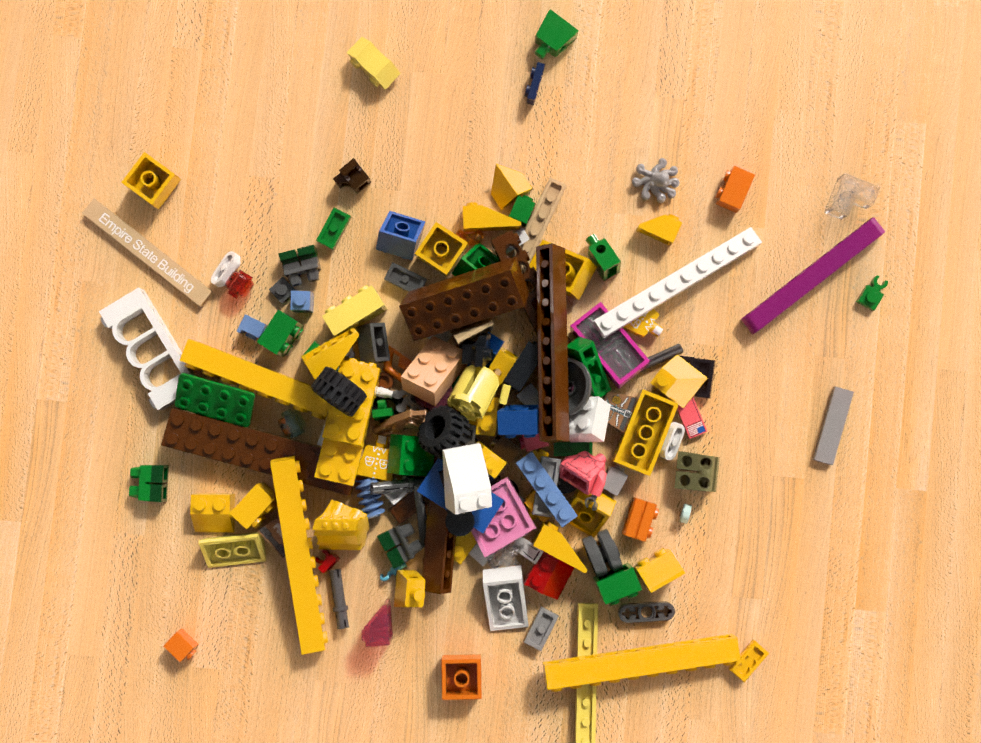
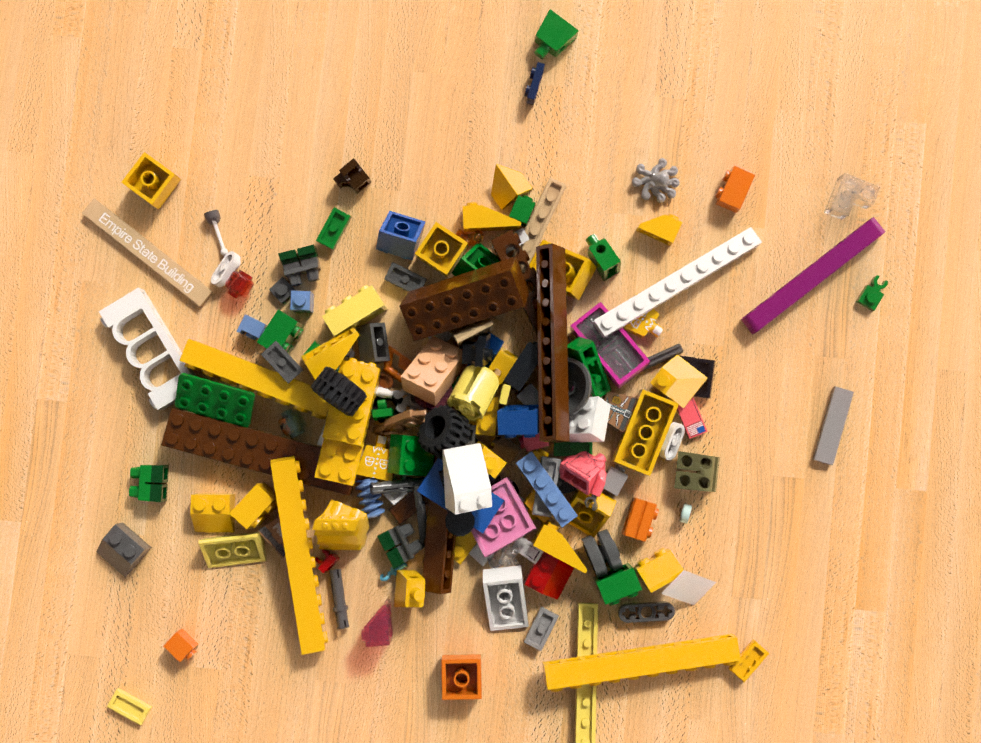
light yellow brick [347,37,401,90] -> none
none -> dark grey slope [96,522,152,577]
none -> light yellow tile [107,688,152,726]
none -> hinge [204,210,228,256]
none -> dark grey plate [261,341,303,383]
none -> white sticker [661,570,716,605]

